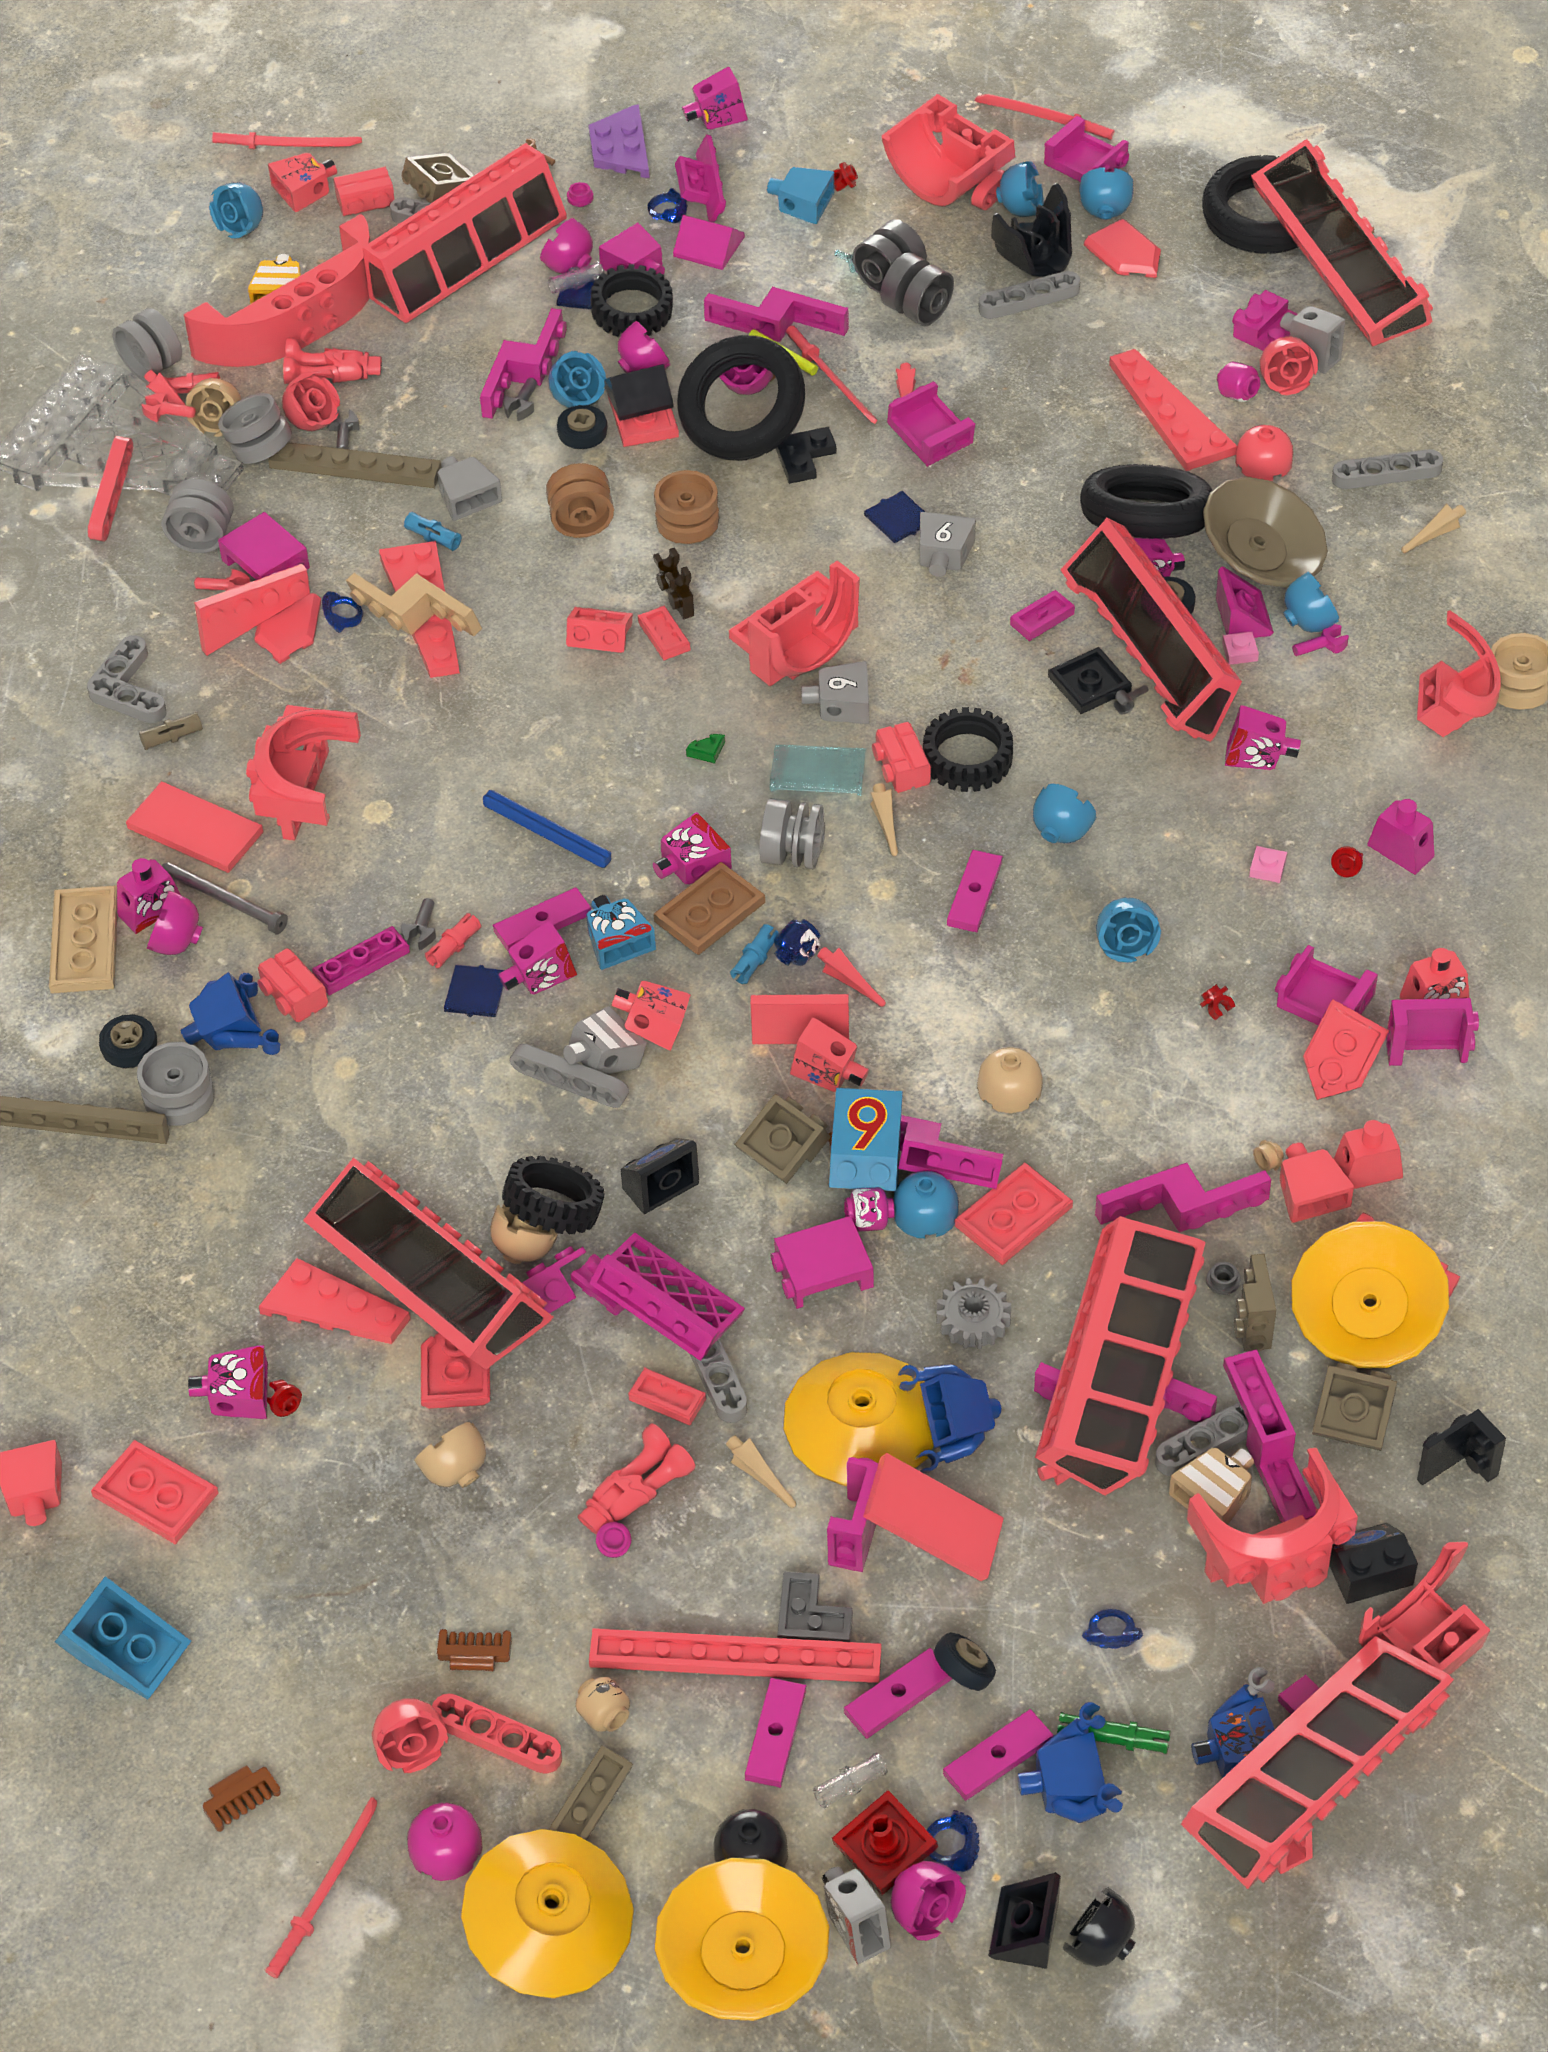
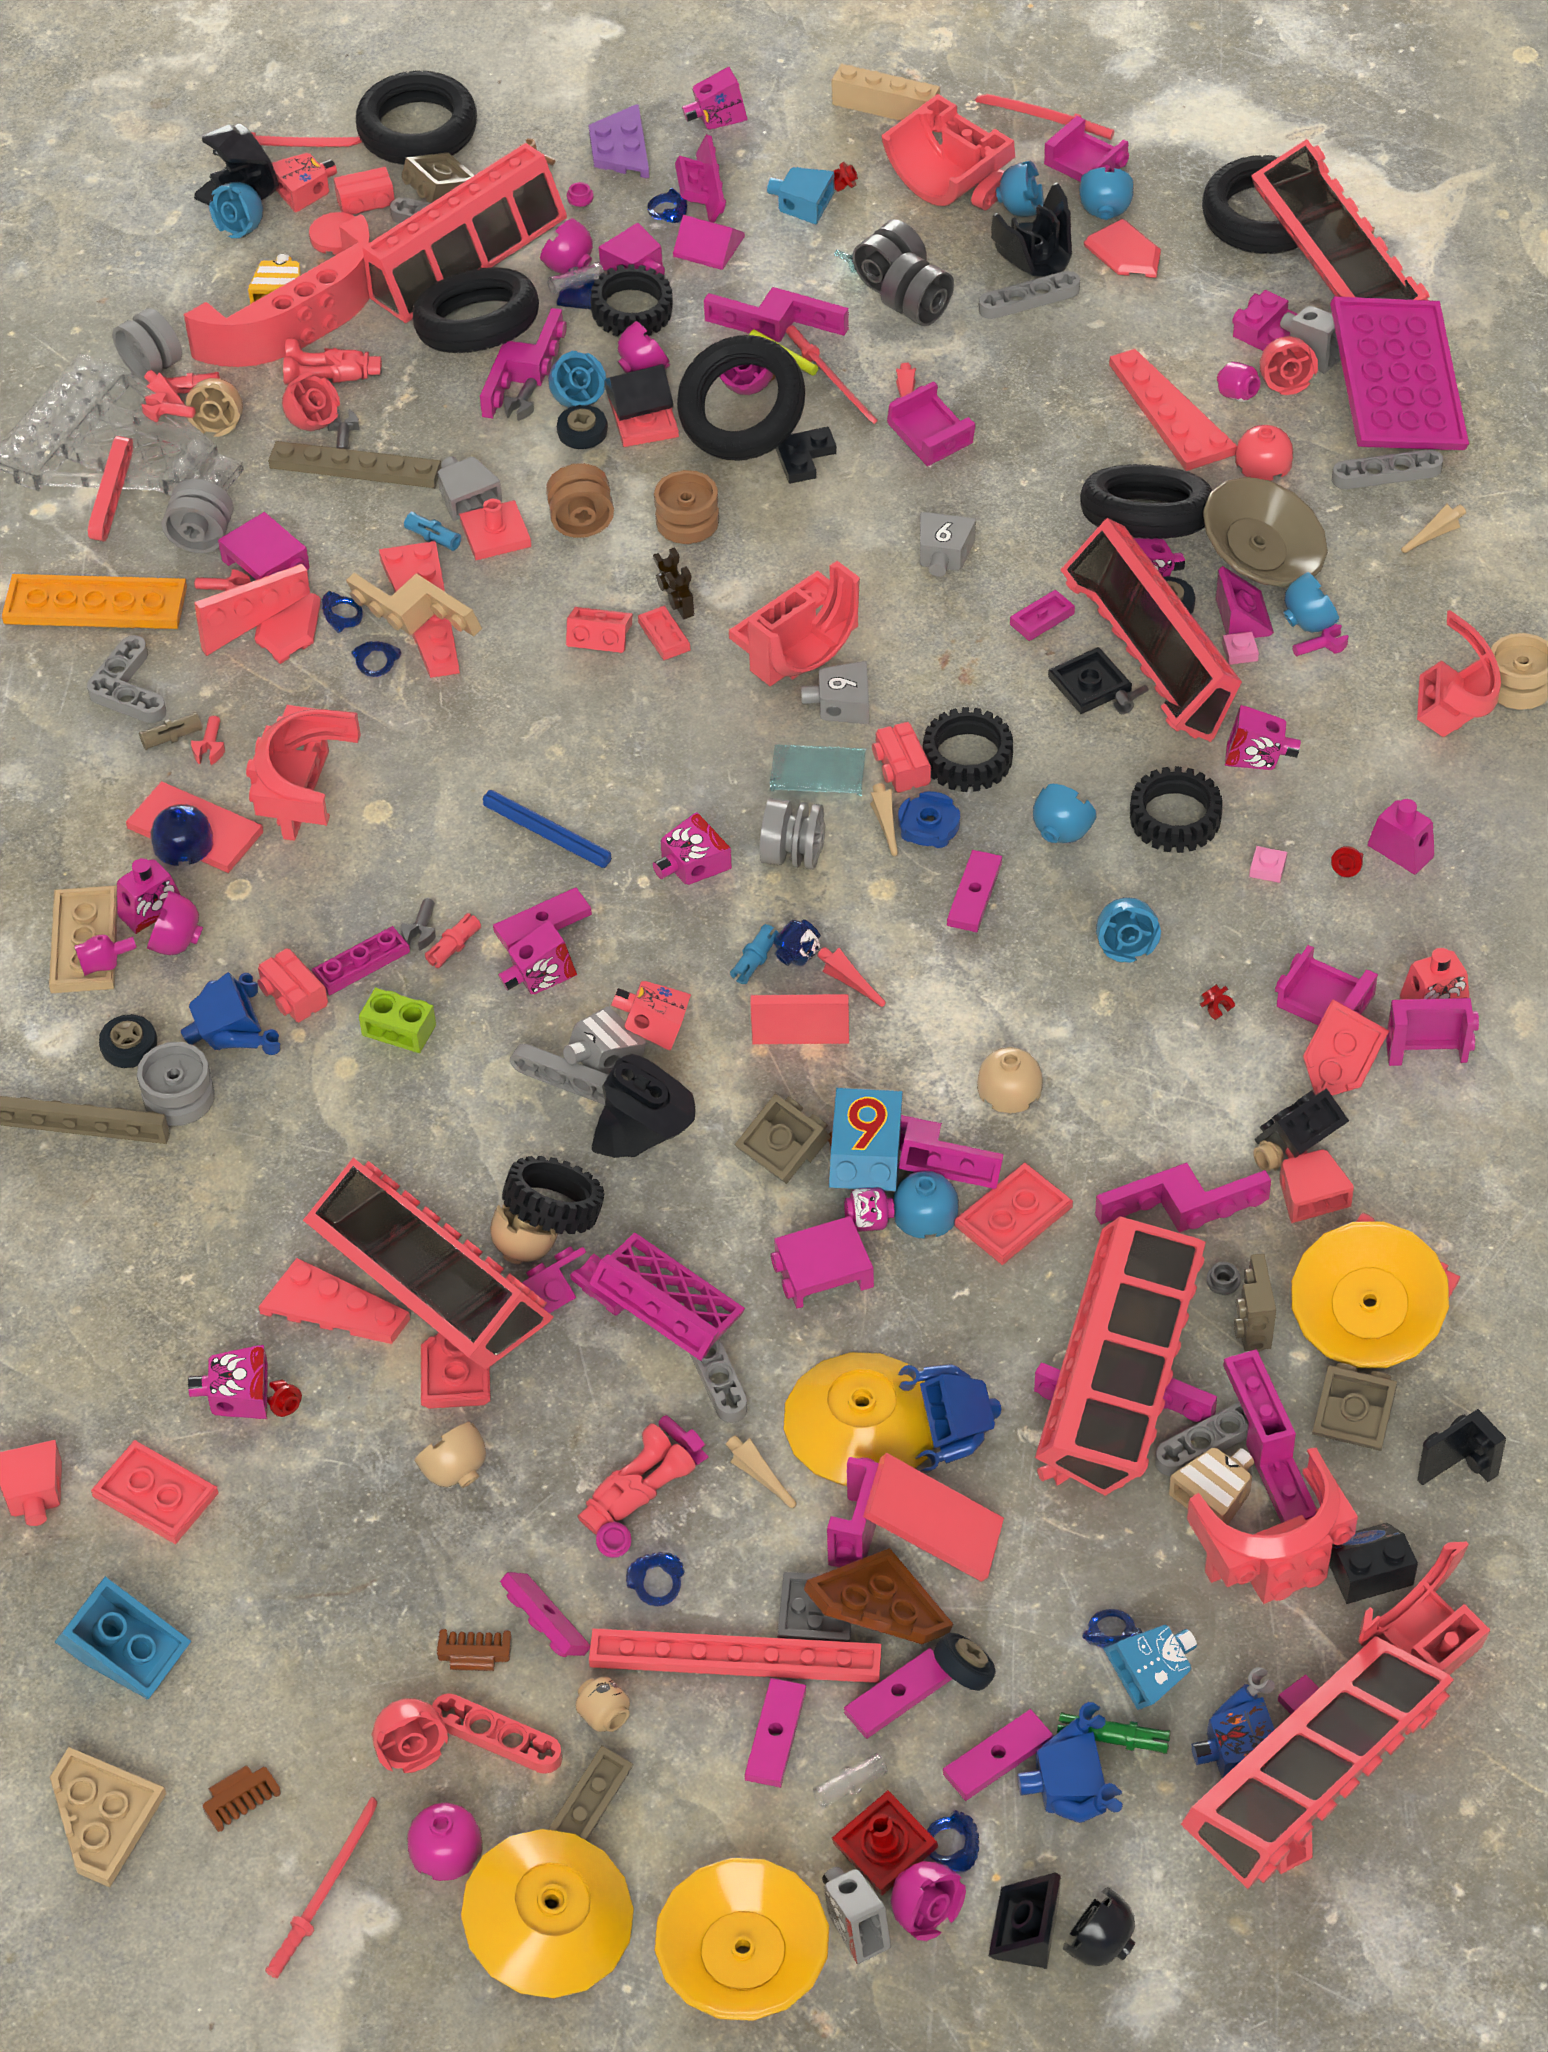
flat silver bar [162,862,288,934] -> none
light grey wheel [218,393,292,464] -> none
clear blue piece [444,965,505,1017] -> none
dark azure torso [586,895,656,970] -> none
black slope [621,1138,699,1215] -> none
coral plate [628,1368,706,1426] -> none
medium nougat plate [654,862,765,955] -> none
green tile [686,734,725,763] -> none
black cylinder [713,1809,788,1867] -> none
coral torso [790,1017,869,1092] -> none
clear blue piece [864,491,925,543] -> none
light grey gear [937,1278,1011,1349] -> none
coral torso [1334,1120,1403,1189] -> none
none -> light orange plate [2,574,187,629]
none -> tan plate [50,1747,166,1887]
none -> dark pink piece [74,935,137,976]
none -> clear blue cylinder [150,804,213,866]
none -> coral bar [191,716,225,765]
none -> black piece [194,124,279,205]
none -> coral tile [309,212,355,255]
none -> clear blue piece [351,641,401,677]
none -> black tyre [356,70,477,165]
none -> lime brick [359,987,436,1053]
none -> black tyre [413,267,539,353]
none -> coral tile [459,499,531,560]
none -> dark pink tile [500,1572,590,1657]
none -> black piece [591,1054,696,1158]
none -> clear blue piece [626,1552,685,1606]
none -> dark pink bar [658,1415,709,1465]
none -> dark orange plate [804,1548,954,1645]
none -> tan brick [832,64,940,121]
none -> blue plate [898,791,960,848]
none -> dark azure torso [1103,1624,1197,1710]
none -> black tyre [1130,766,1222,853]
none -> black bracket [1254,1088,1349,1158]
none -> dark pink plate [1330,296,1469,450]

